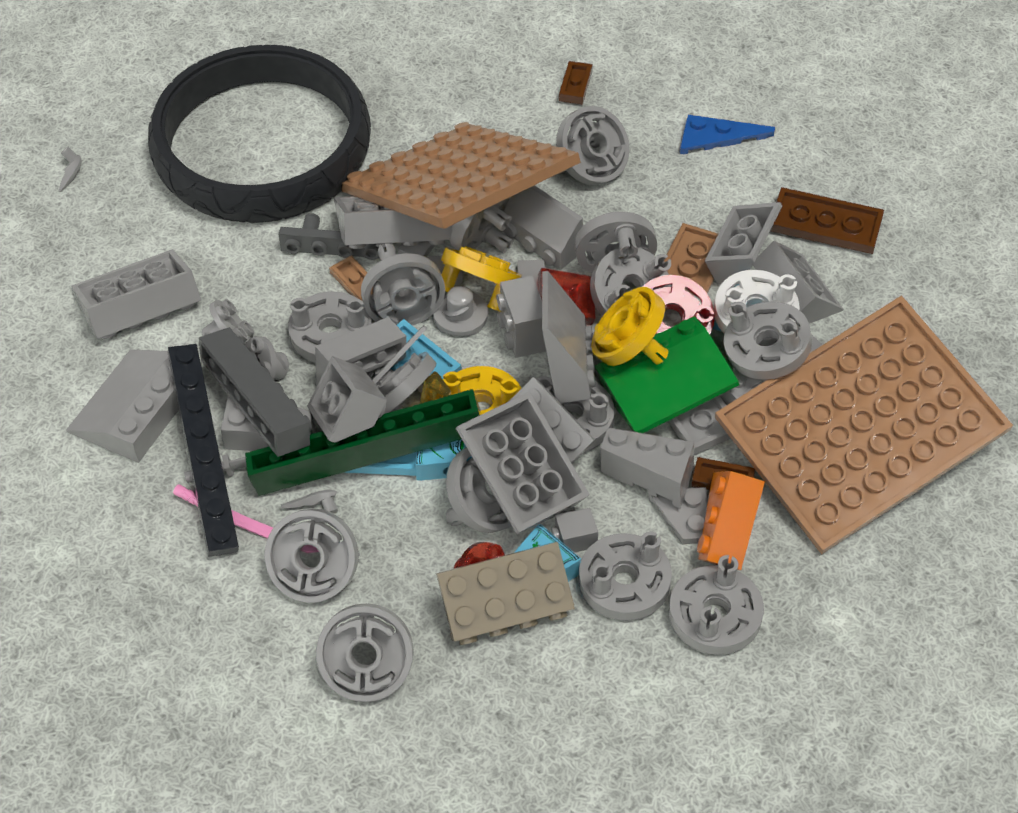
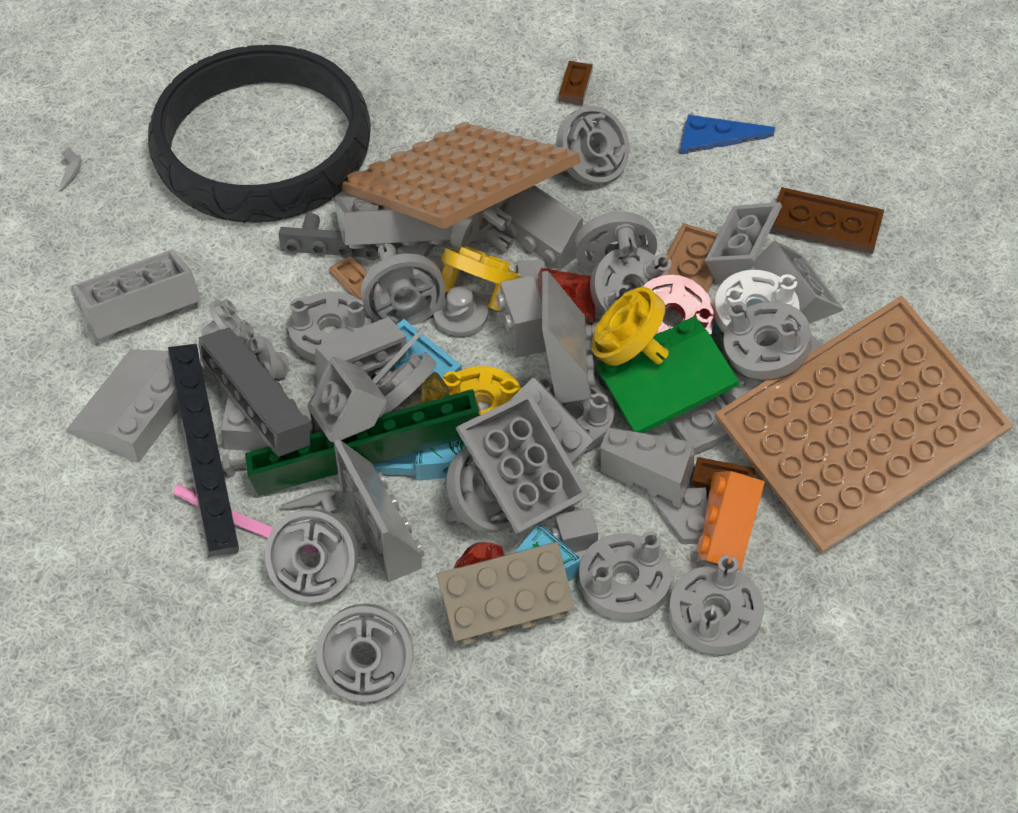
none -> light grey slope [334,439,424,582]

